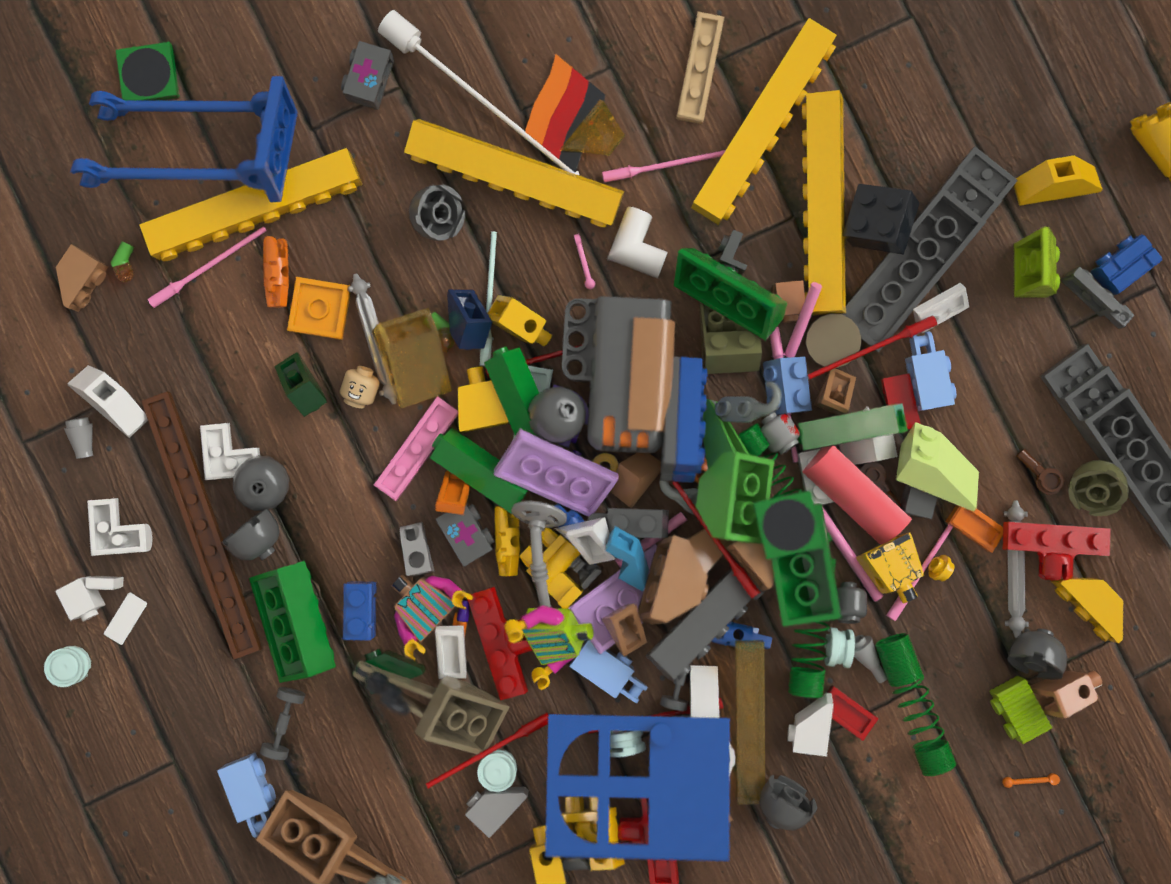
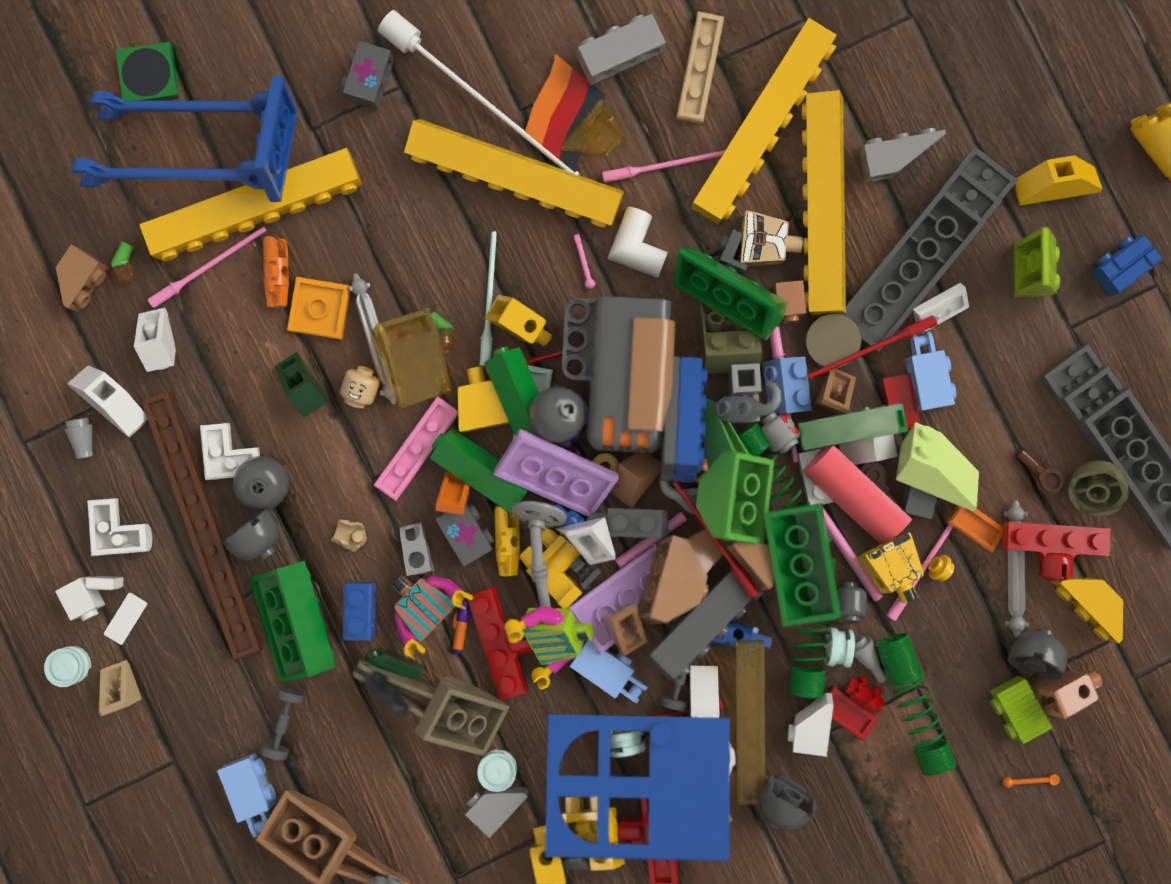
dark grey cylinder [409,185,465,241] -> none
red piece [426,712,549,788] -> none
white tile [435,626,467,679] -> none
dark blue slope [447,289,492,350] -> none
dark azure slope [605,526,649,591] -> none
black tile [754,490,824,559] -> none
bright pink bar [785,282,822,358] -> none
black brick [843,184,919,255] -> none
dark grey hinge [1061,267,1134,329] -> none
none -> tan slope [99,660,142,716]
none -> white slope [134,308,176,372]
none -> tan arm [331,519,367,552]
none -> light grey brick [577,14,666,85]
none -> light grey brick [728,363,761,424]
none -> torso [738,211,803,267]
none -> red piece [844,676,885,714]
none -> light grey slope [858,128,946,183]

